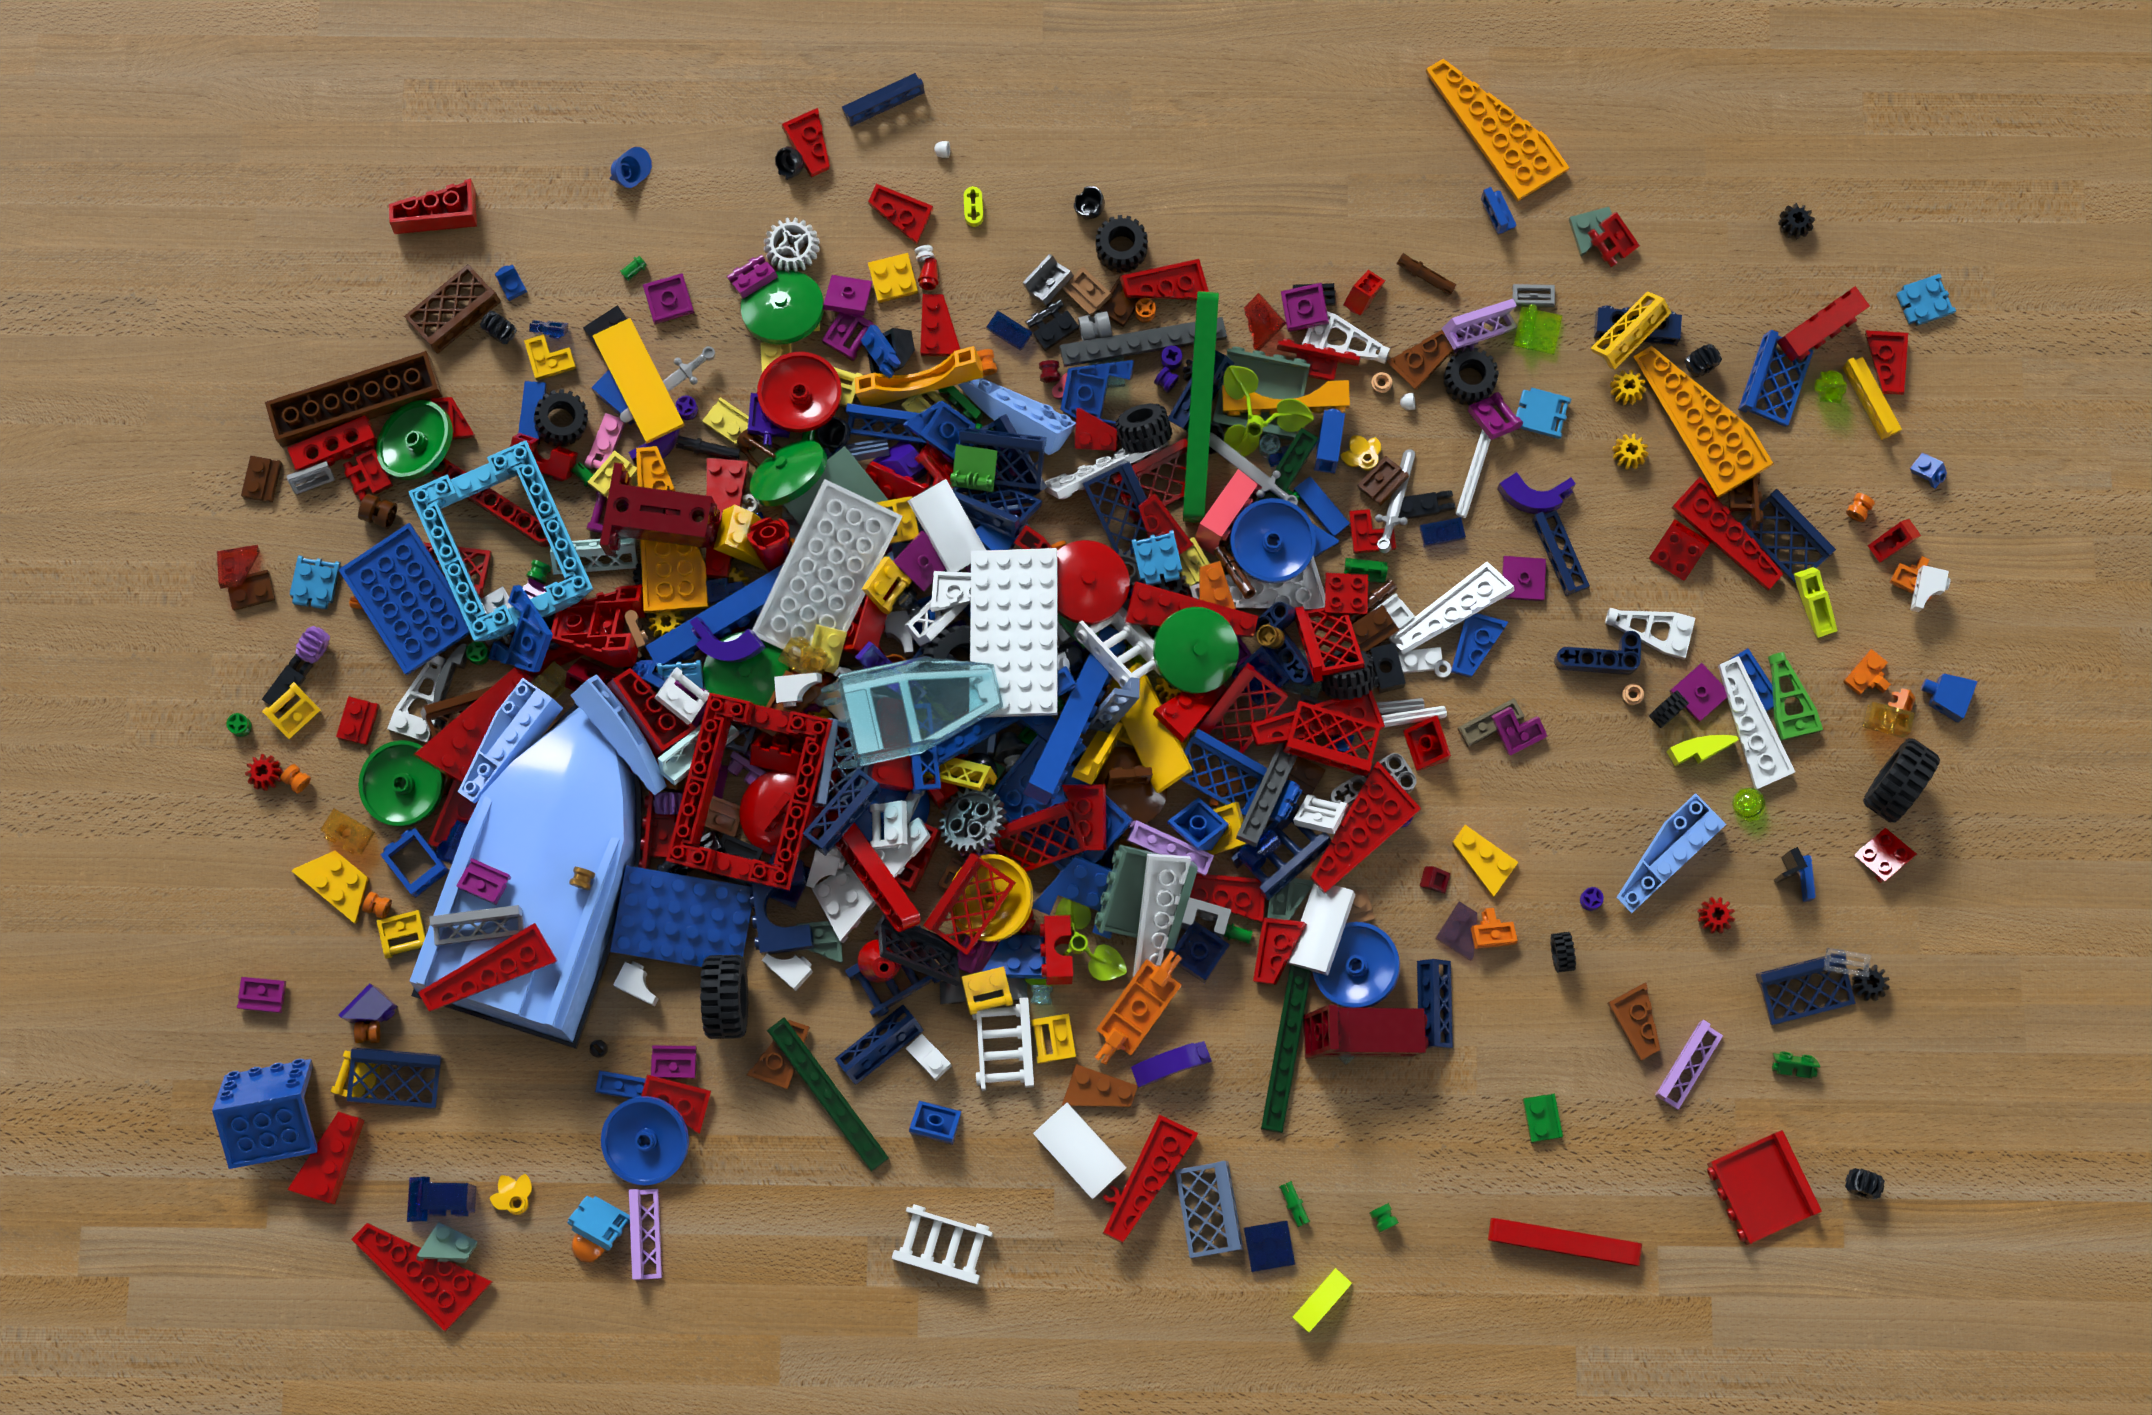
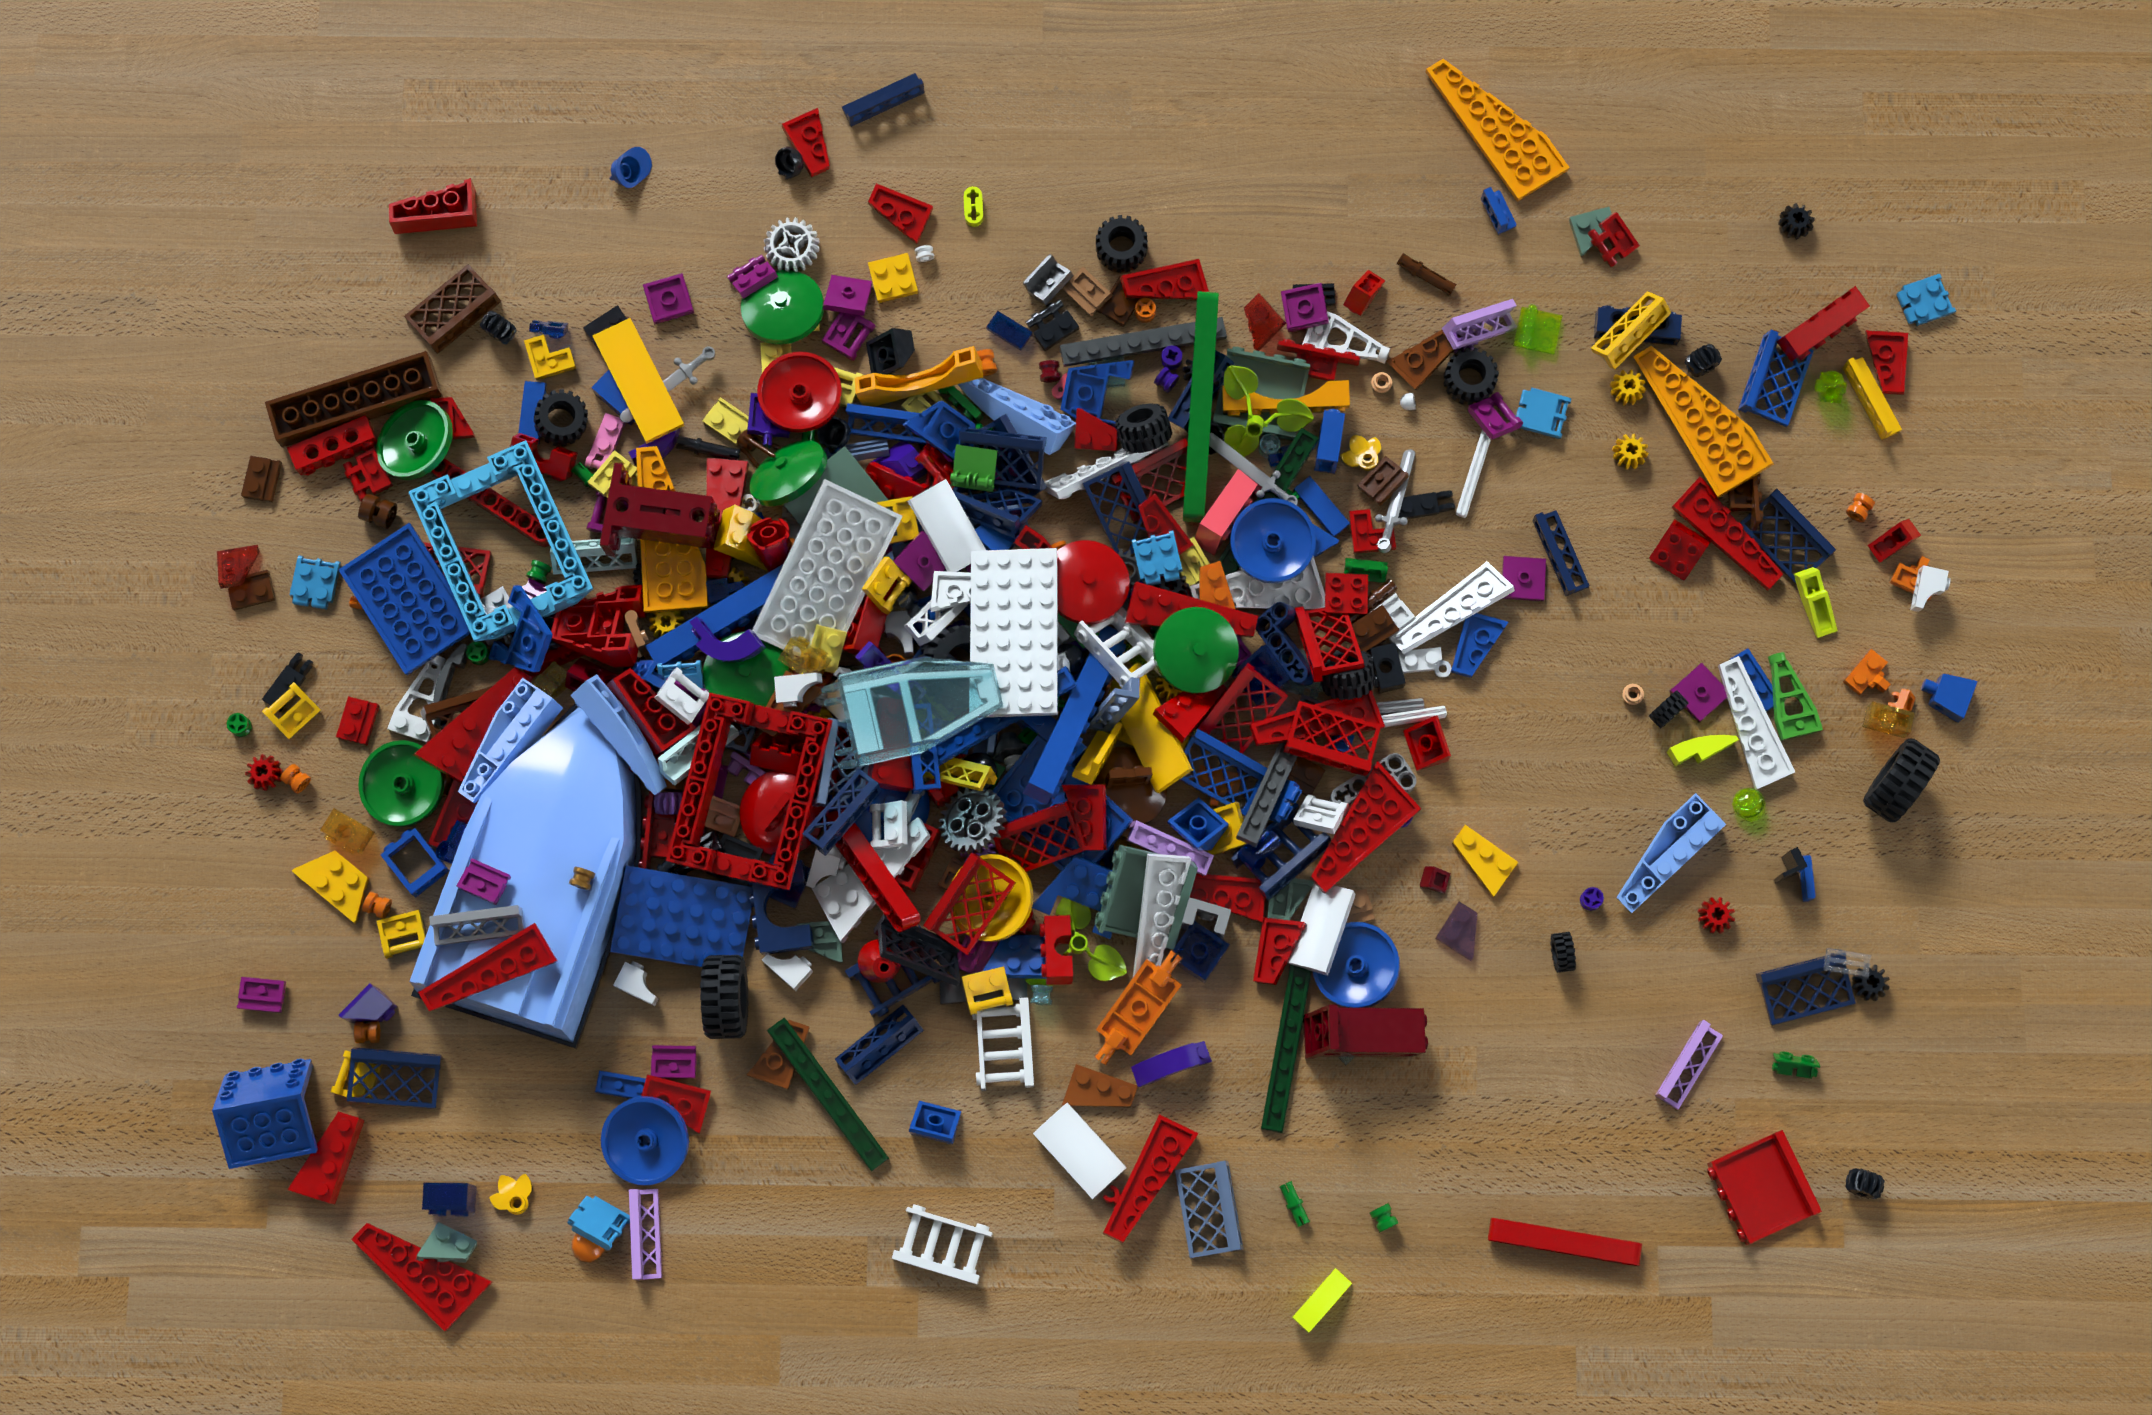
light grey tile [287,461,335,495] -> none
medium lavender gear [296,626,330,663] -> none
clear blue plate [407,1176,430,1222] -> none
blue bracket [495,265,527,301] -> none
black hinge [589,1040,608,1058] -> none
green pin [620,256,647,281] -> none
dark purple wheel [675,395,698,420] -> none
blue hinge [861,325,901,378] -> none
white arch [906,1034,952,1081] -> none
red cone [918,258,939,290] -> none
red wing [920,294,961,357] -> none
white hinge [934,141,950,158] -> none
yellow plate [1030,1013,1076,1064] -> none
black hair [1074,186,1105,220] -> none
light grey wheel [1078,311,1112,341] -> none
reddish brown pin [1214,545,1256,599] -> none
green pin [1224,923,1253,944] -> none
clear blue plate [1243,1220,1295,1272] -> none
pearl gold wheel [1257,625,1285,649] -> none
dark blue fence [1417,959,1453,1048] -> none
clear blue plate [1419,517,1466,547] -> none
dark tan tile [1458,698,1525,747] -> none
orange hinge [1470,908,1518,949] -> none
magenta plate [1491,707,1548,755] -> none
dark purple arch [1497,472,1576,514] -> none
light grey tile [1512,284,1555,307] -> none
green plate [1522,1093,1563,1143] -> none
dark blue beam [1554,631,1641,675] -> none
white plate [1605,608,1695,660] -> none
dark orange wing [1607,982,1660,1061] -> none
red hinge [1854,827,1917,883] -> none
bracket [1910,453,1947,488] -> none

